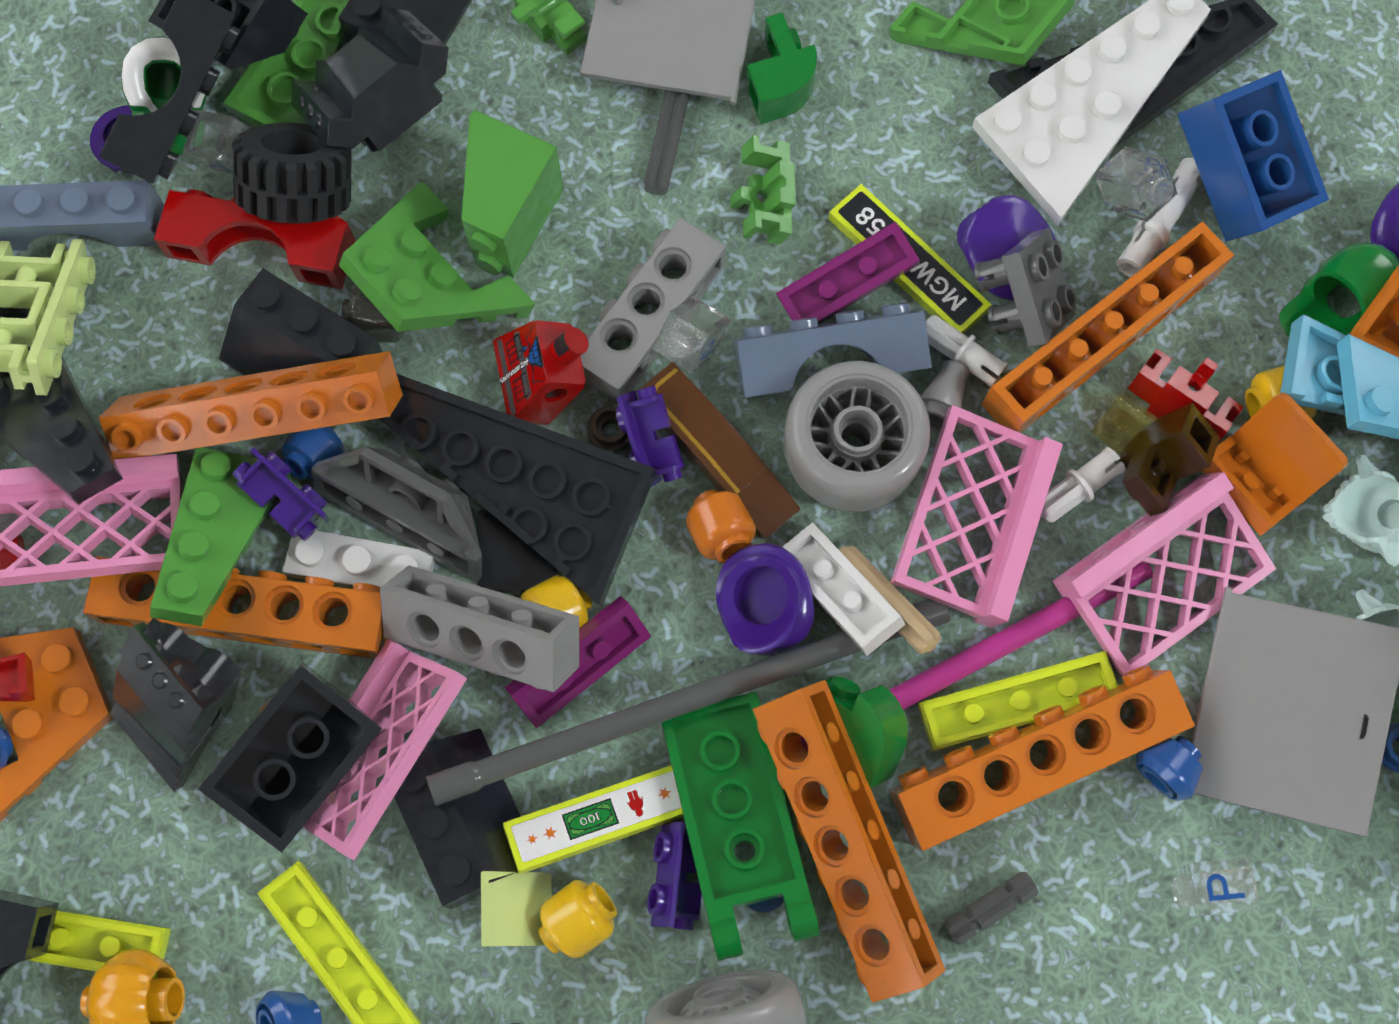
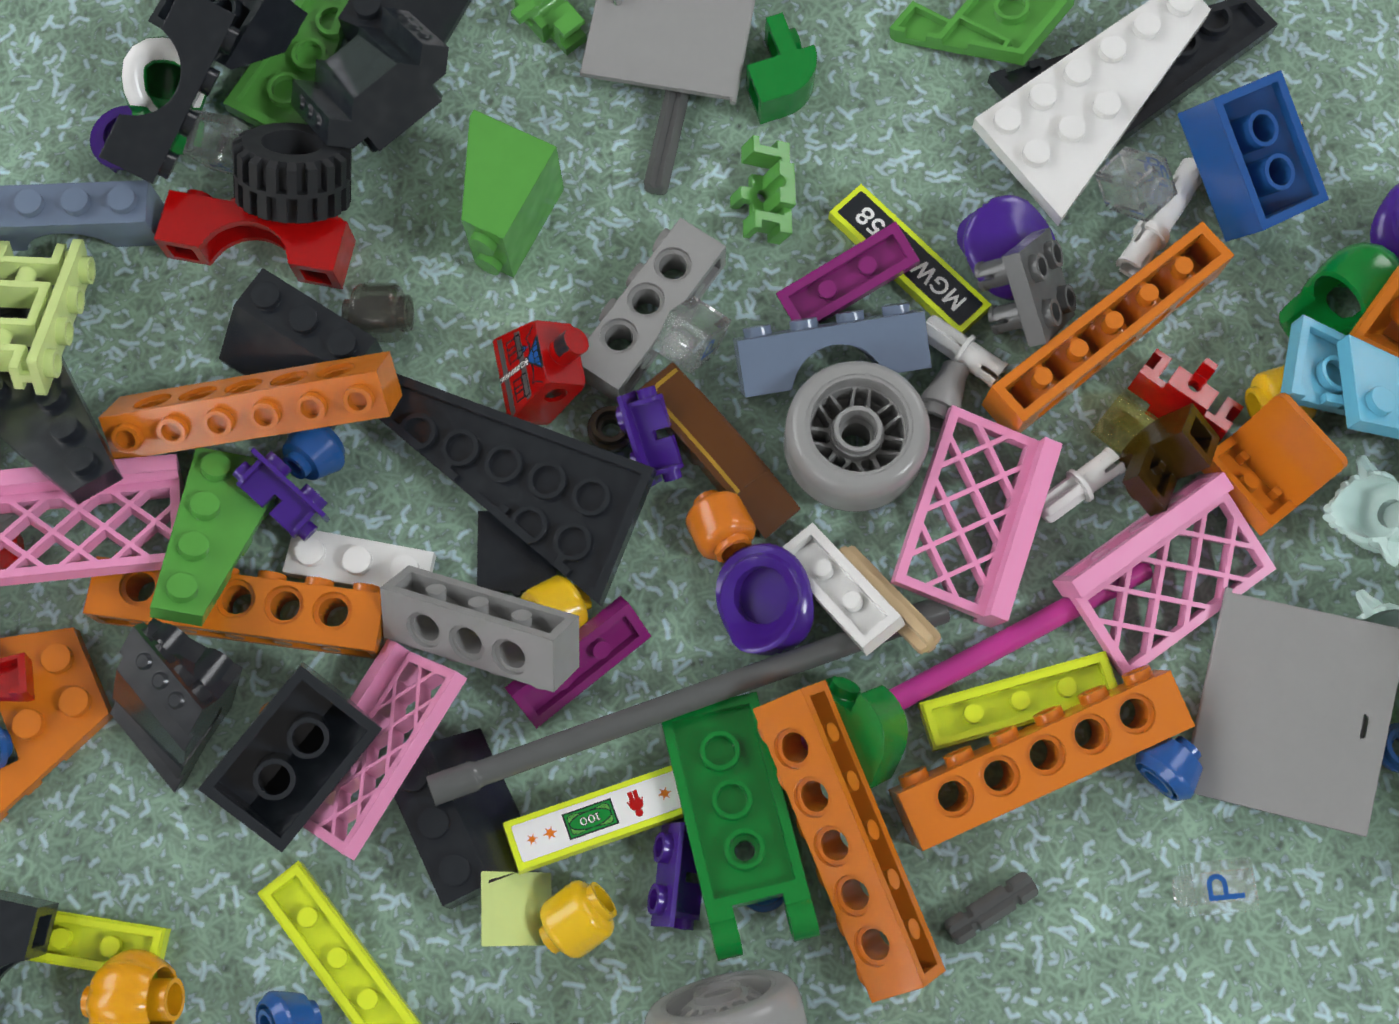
dark grey wedge [311,447,482,583] -> none
bright green wing [339,182,535,332] -> none

